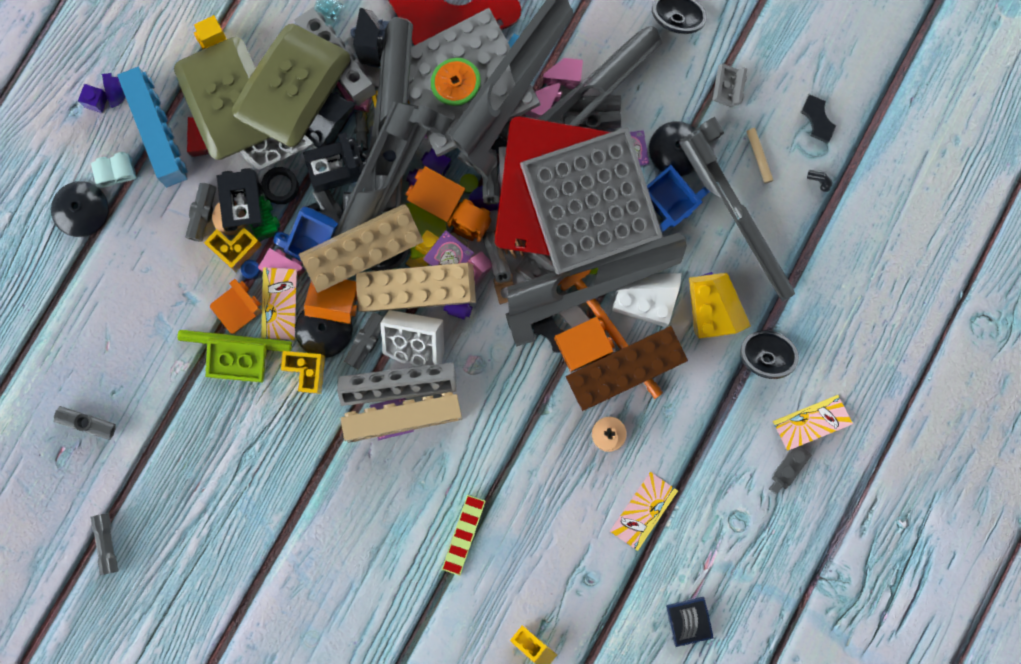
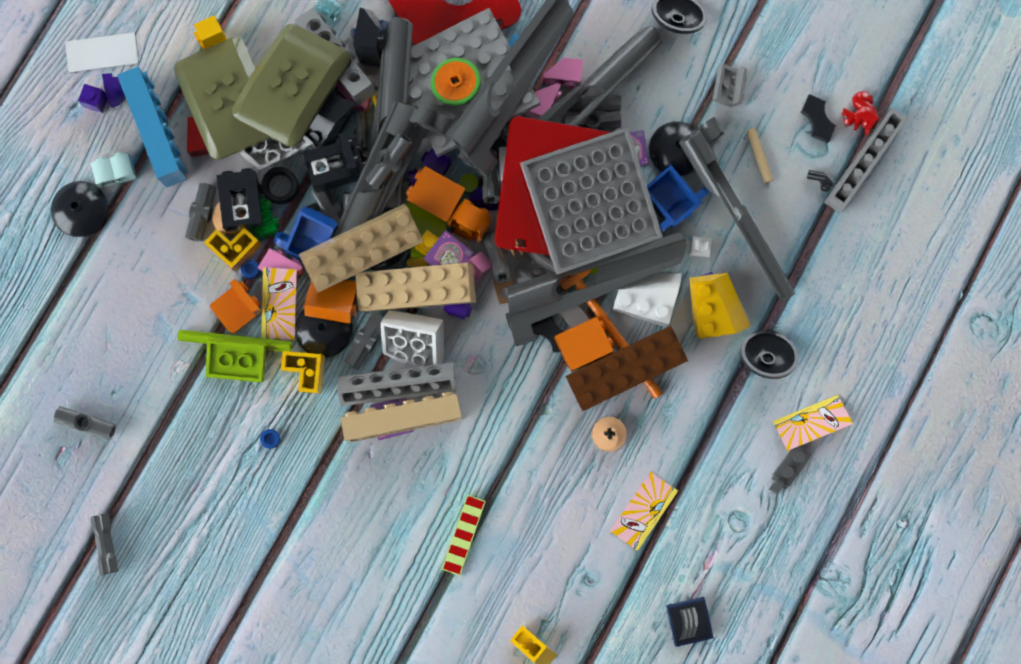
none -> white sticker [65,32,138,73]
none -> blue tile [260,429,281,449]
none -> dark grey piece [366,133,413,189]
none -> white tile [690,236,712,259]
none -> light grey brick [824,107,908,213]
none -> red animal [841,91,880,136]

